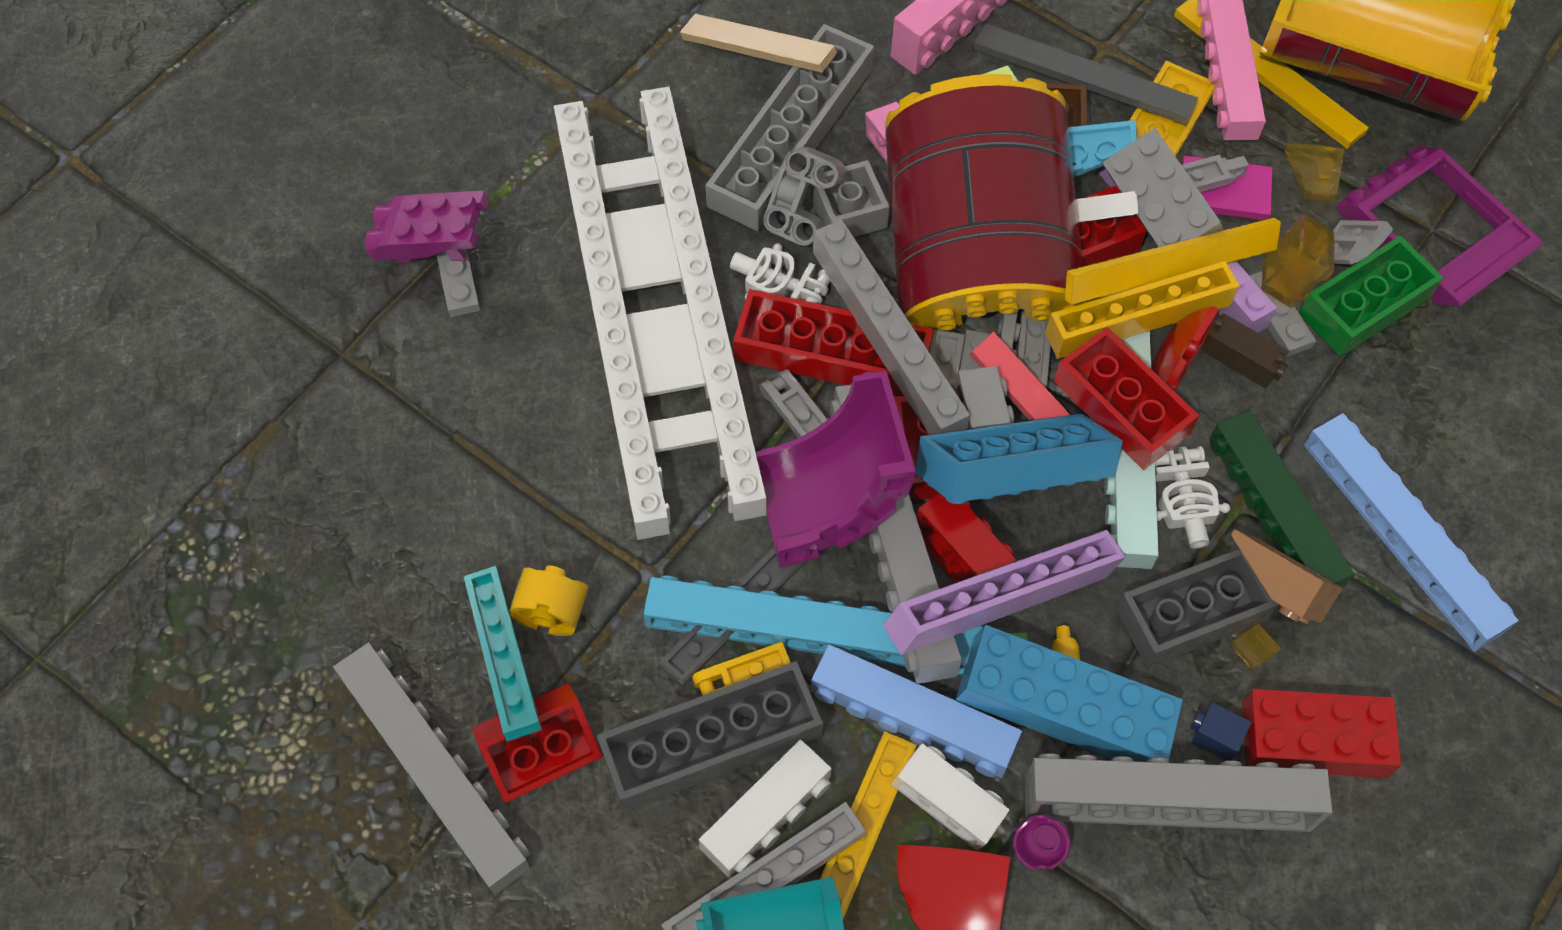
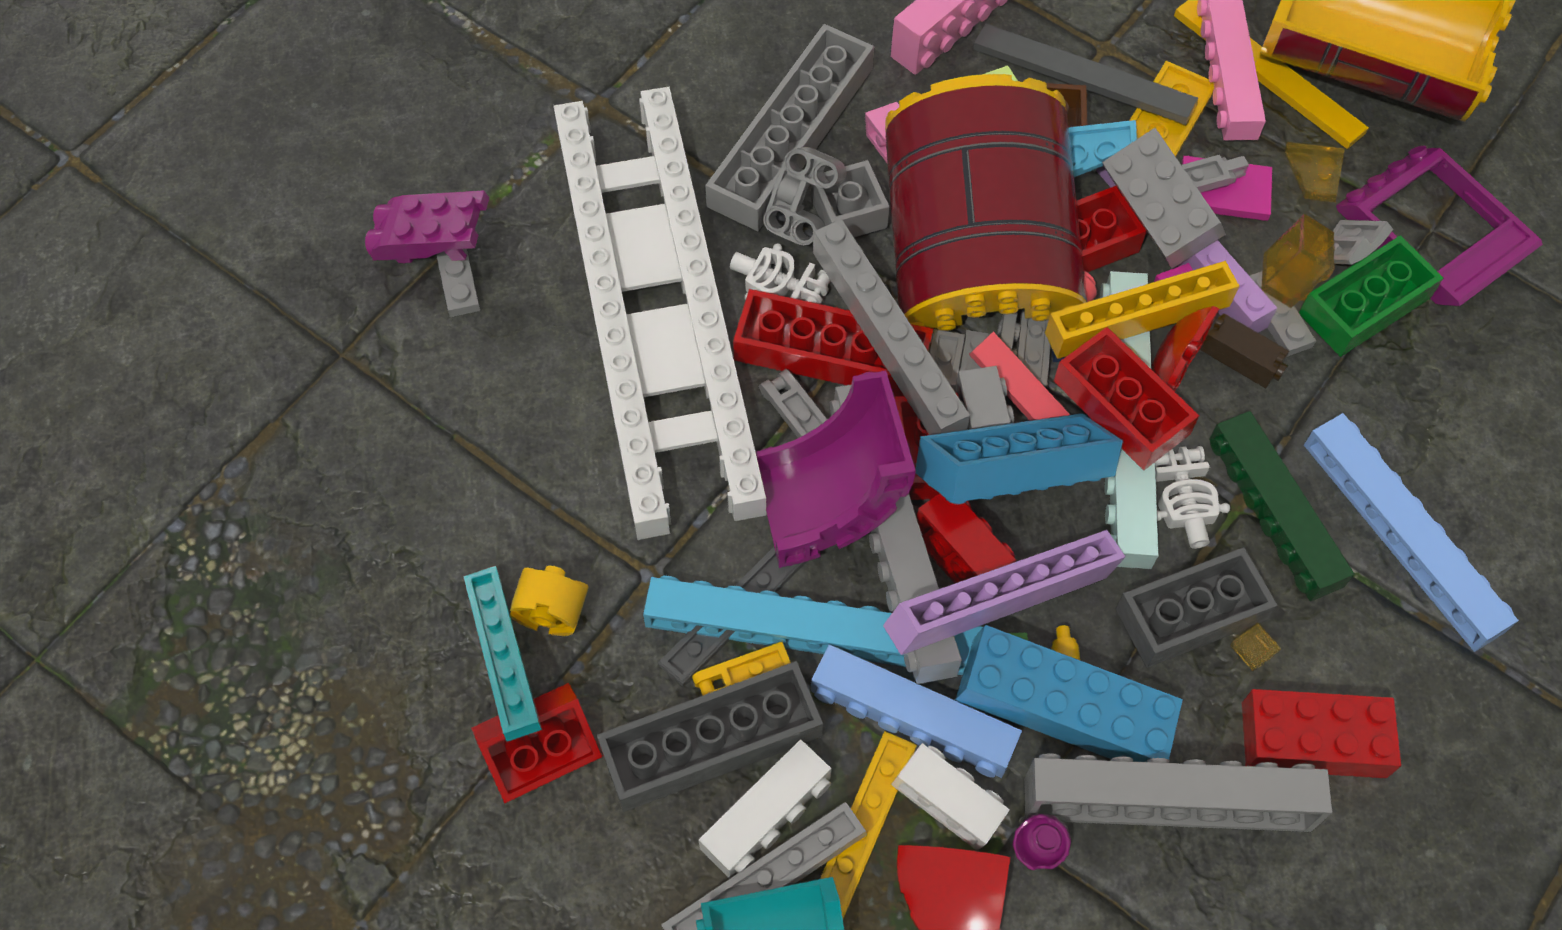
light grey brick [333,642,531,896] -> none
tan tile [680,14,837,73] -> none
yellow tile [1065,218,1281,305] -> none
white sticker [1076,191,1139,222] -> none
dark blue brick [1190,702,1252,761] -> none
medium nougat slope [1231,529,1343,624] -> none

